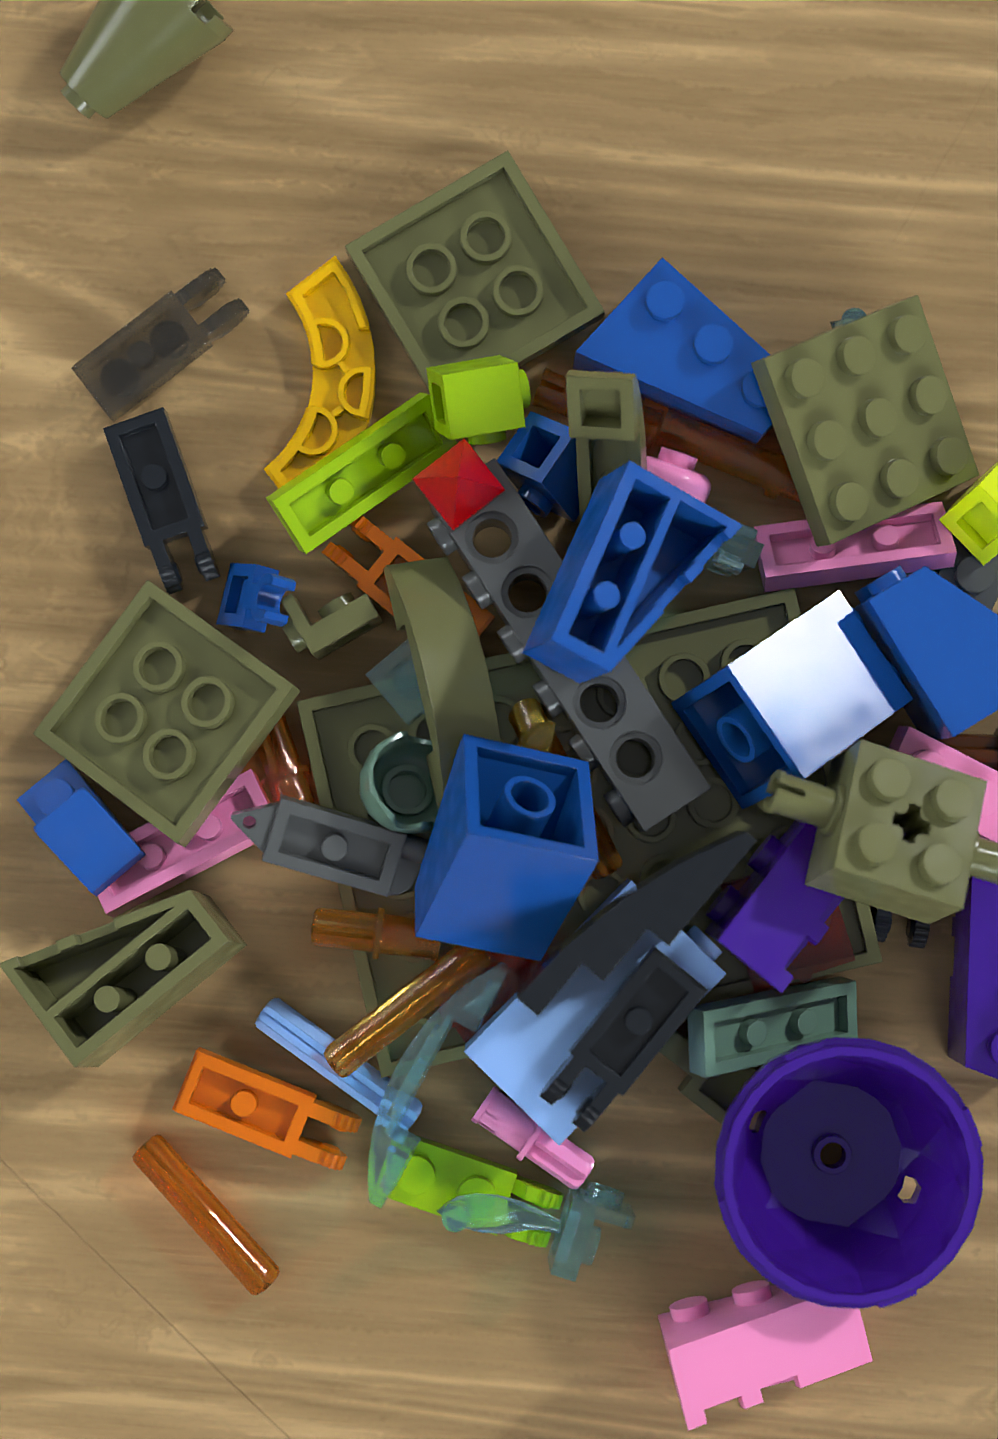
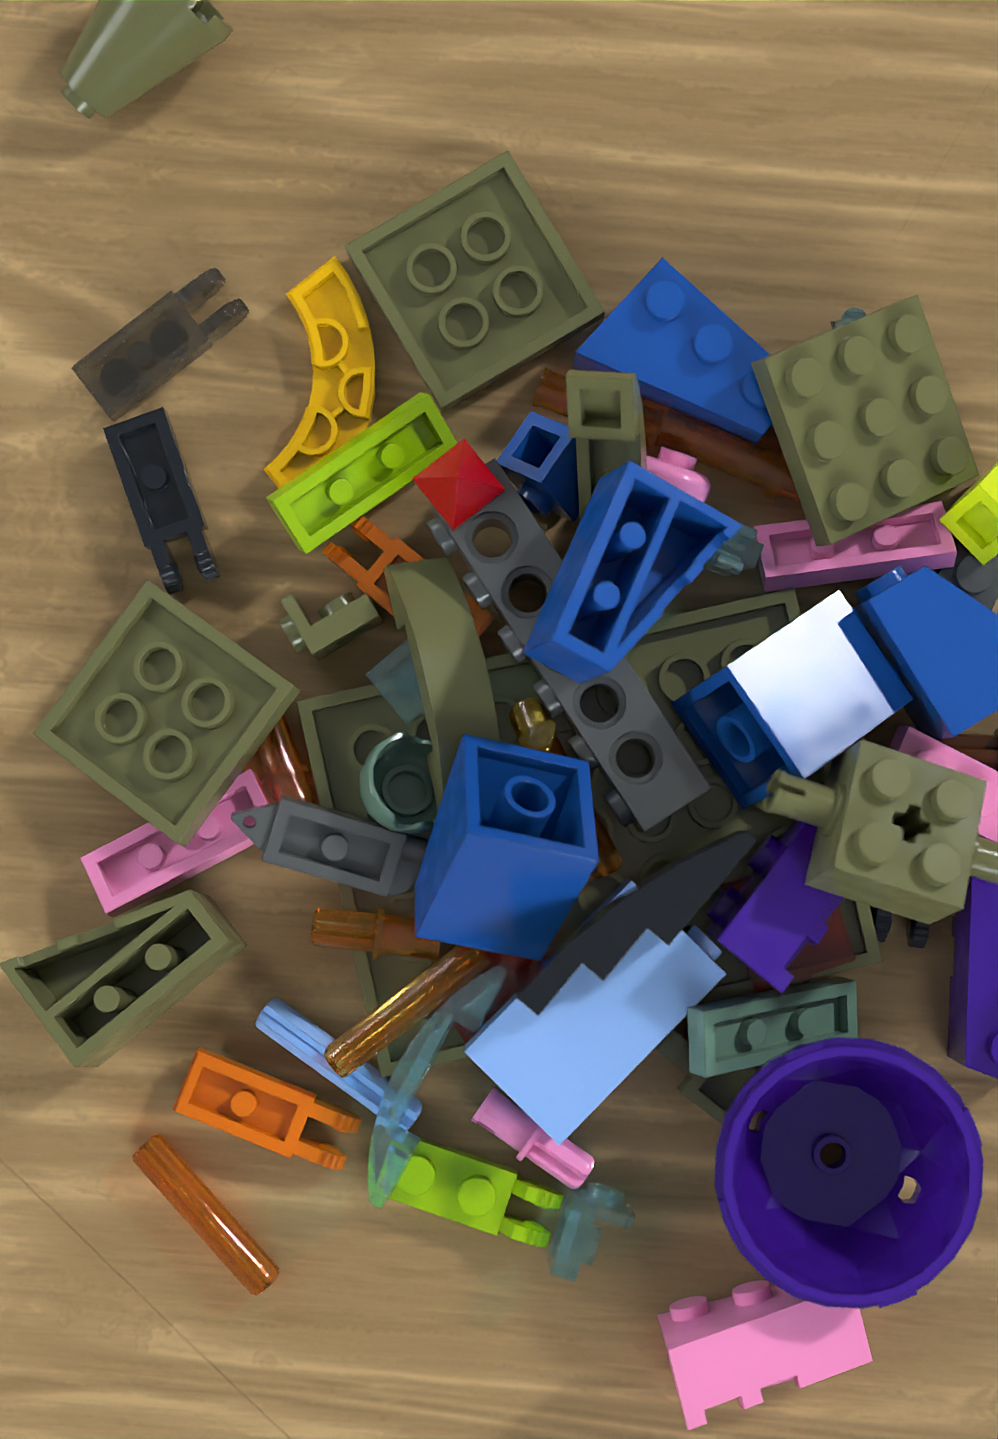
blue slope [17,759,146,897] -> none
blue plate [216,563,296,633] -> none
lime brick [426,355,531,445] -> none
clear light blue bar [436,1193,561,1234] -> none
black hinge [539,945,708,1132] -> none

